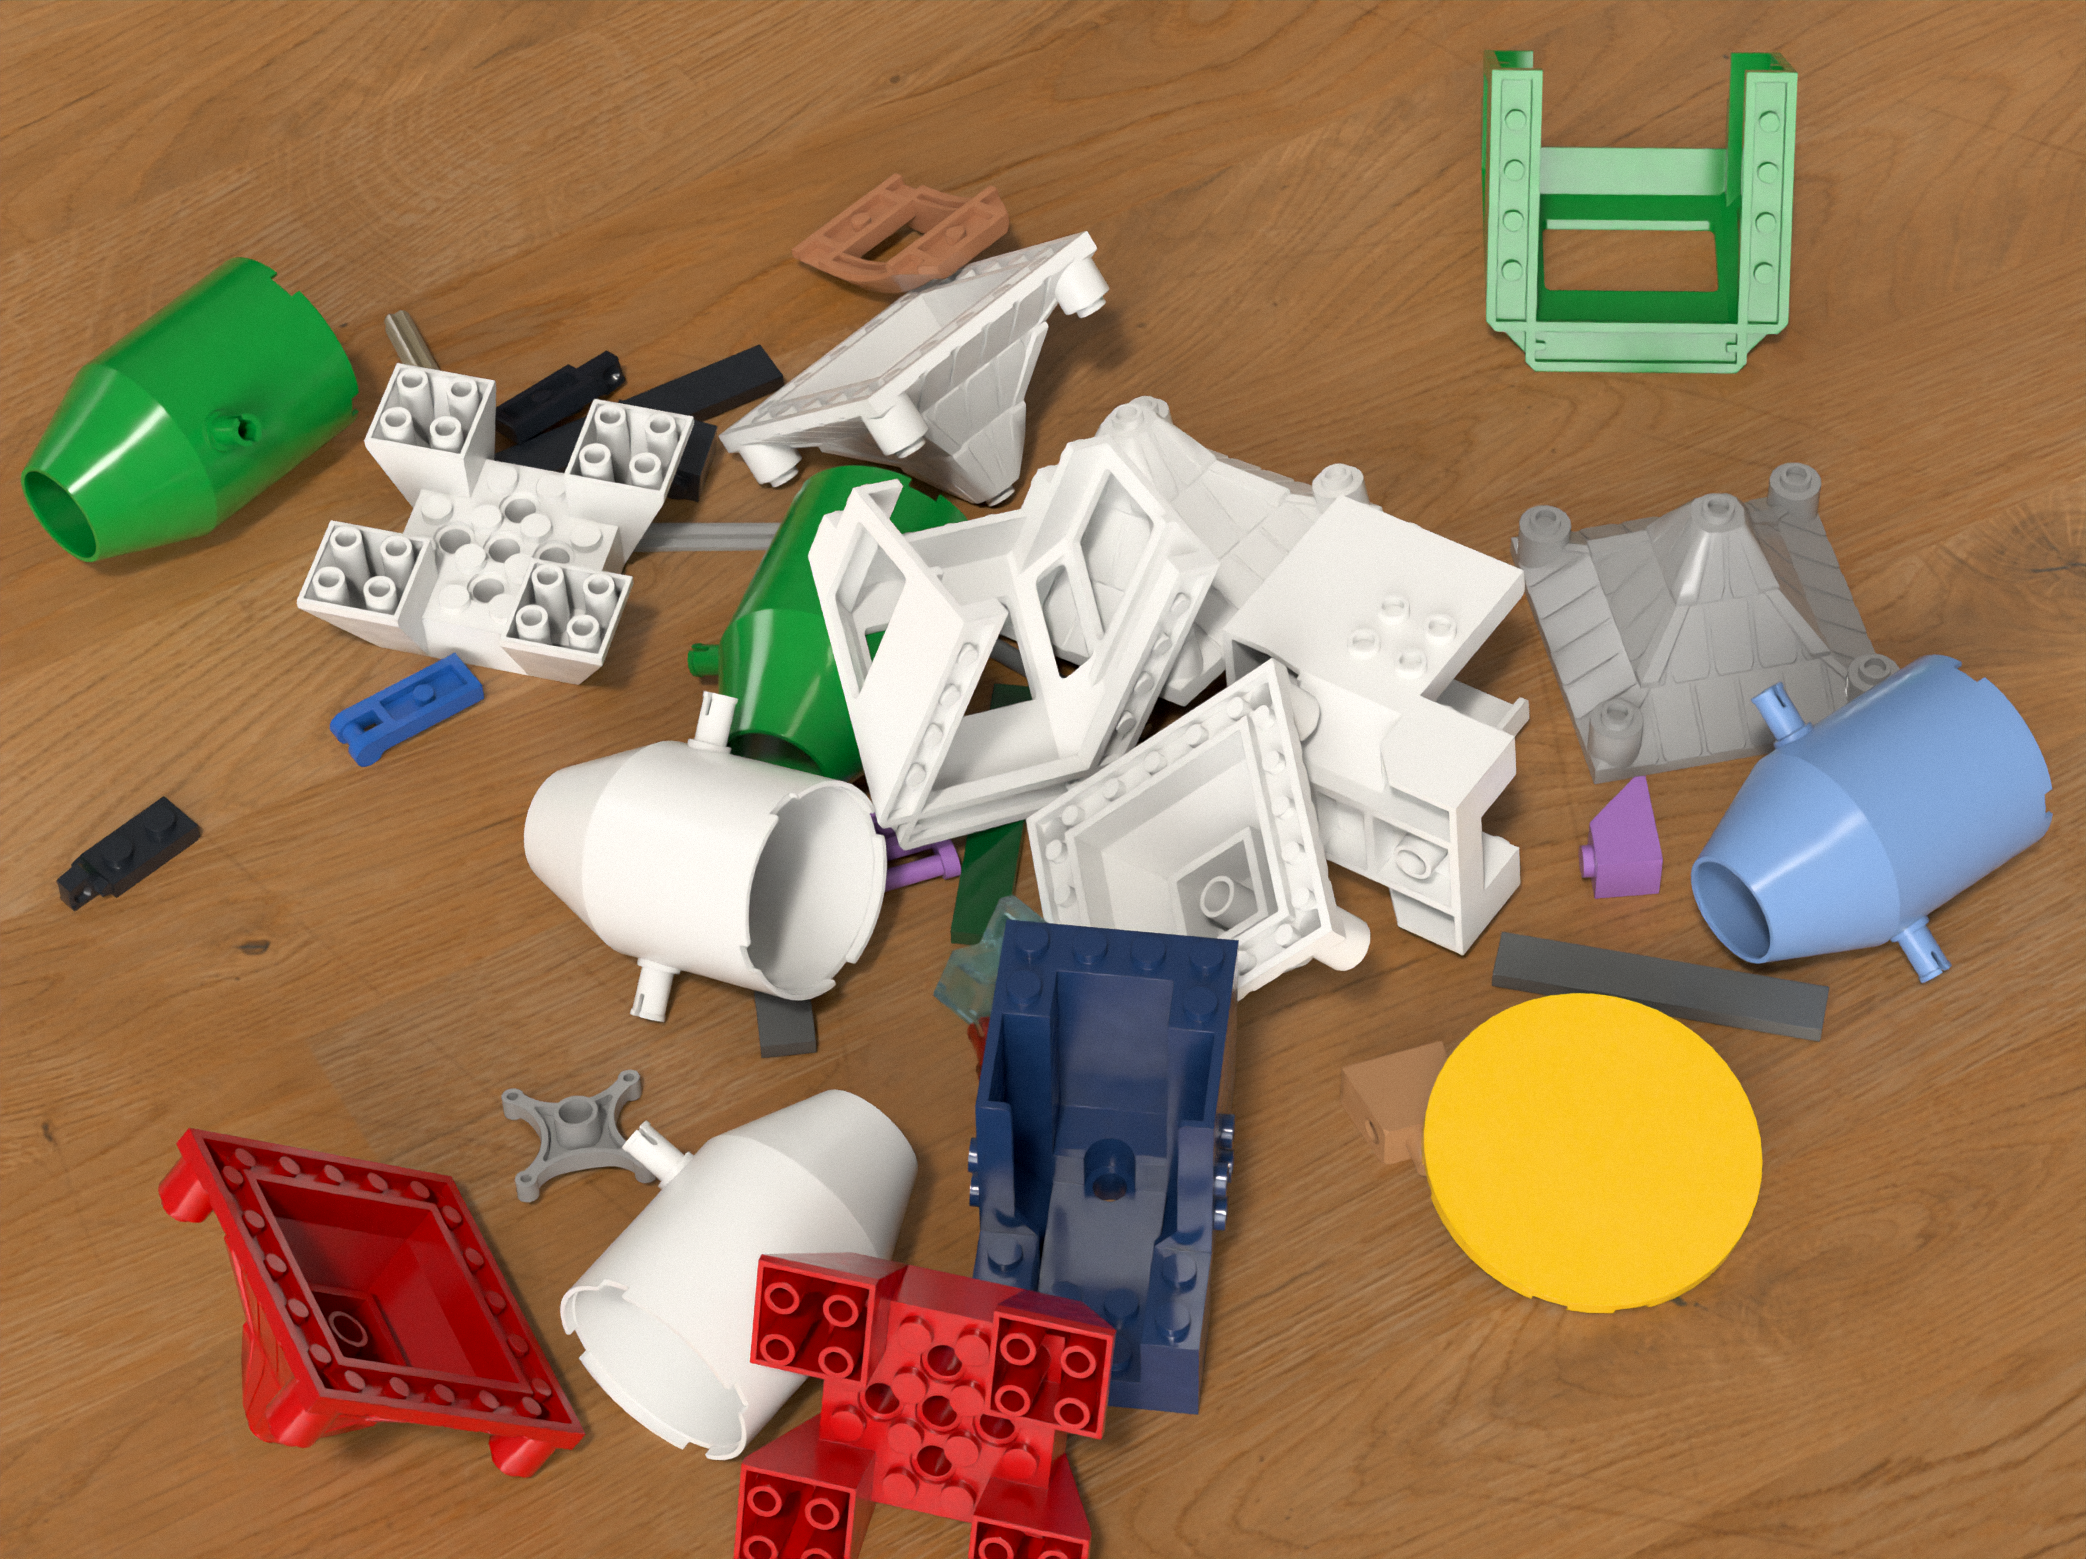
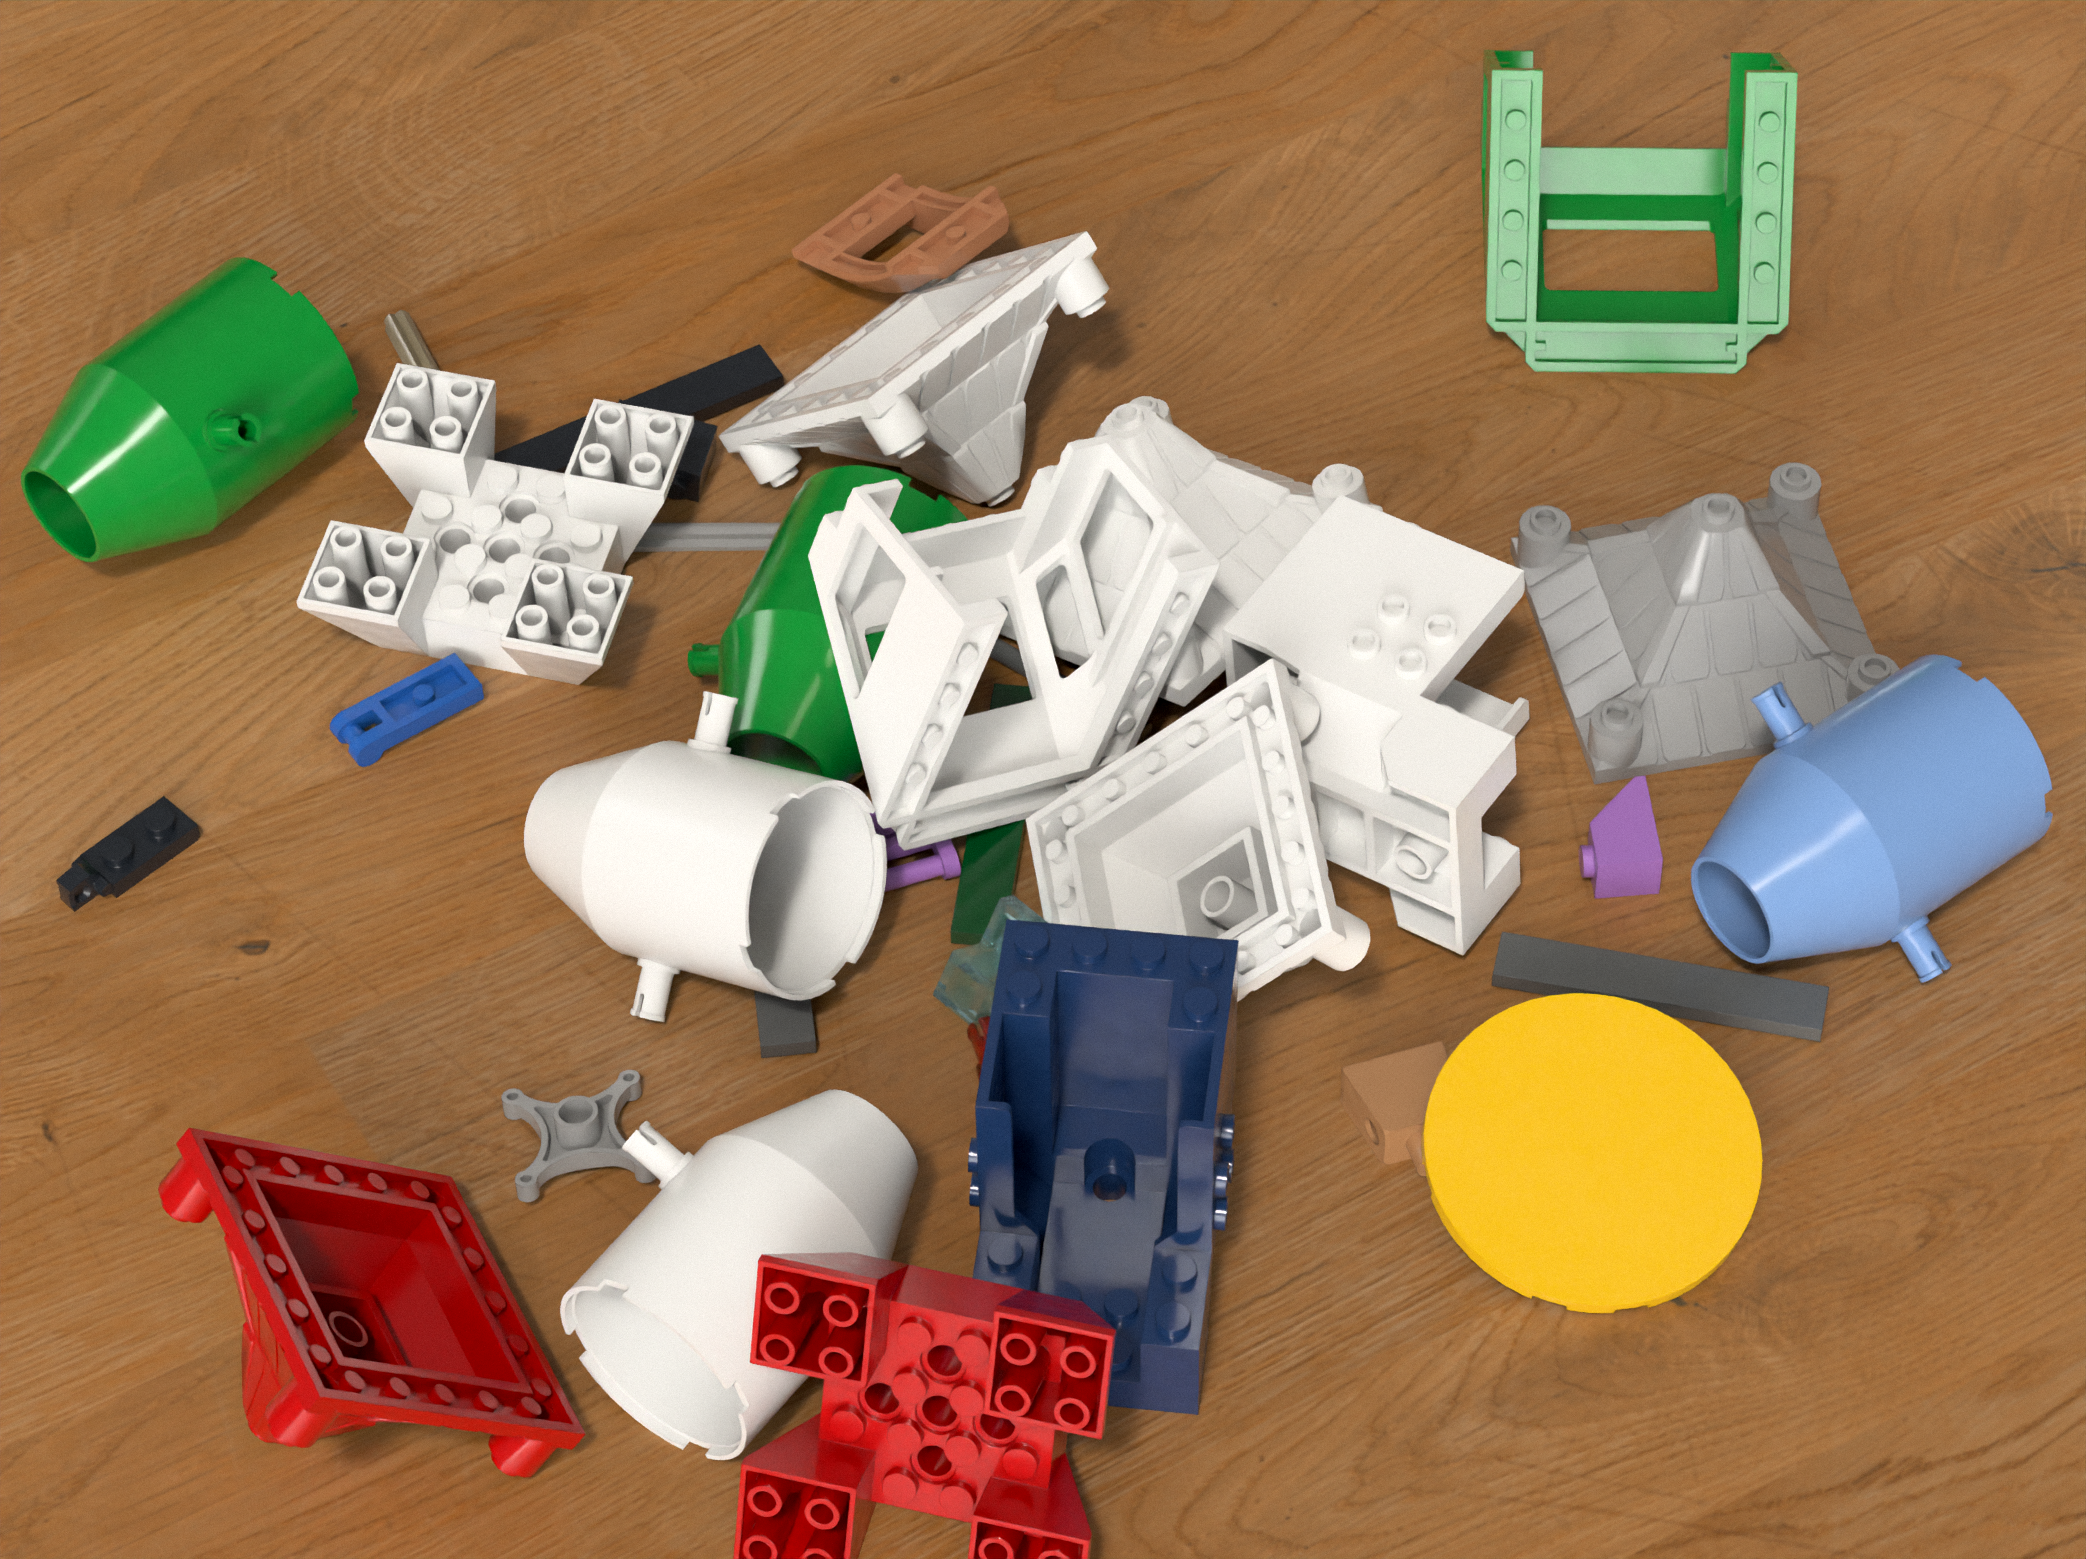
black hinge [495,350,626,445] -> none

